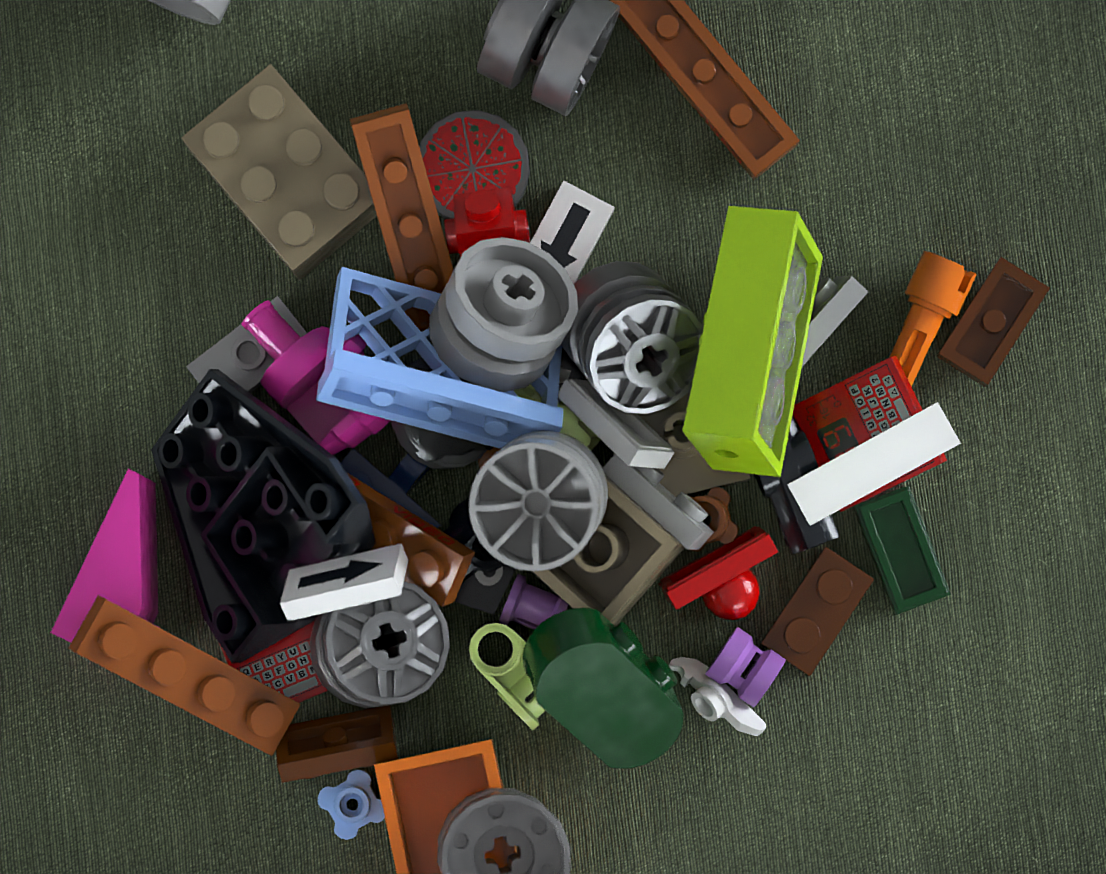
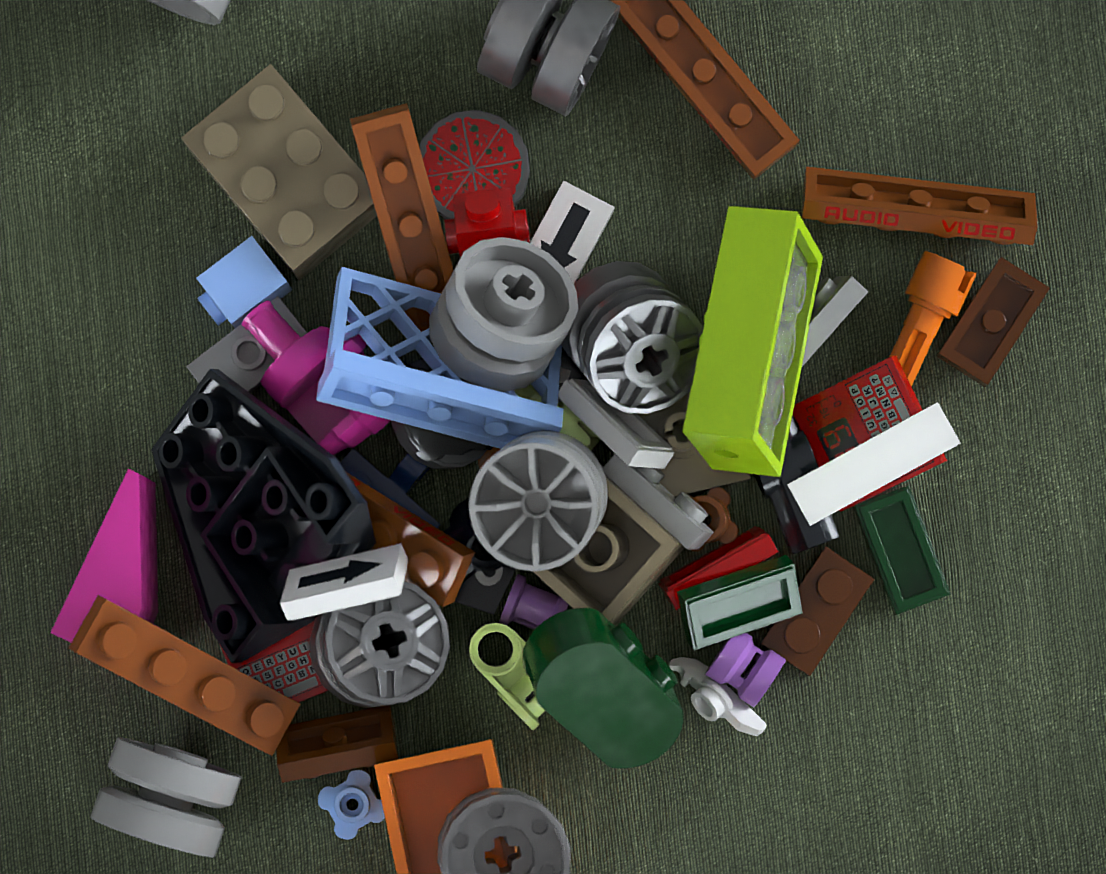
none -> light grey wheel [90,737,242,858]
none -> light blue brick [196,236,293,328]
none -> tile [677,555,803,650]
none -> dark orange plate [802,166,1038,245]

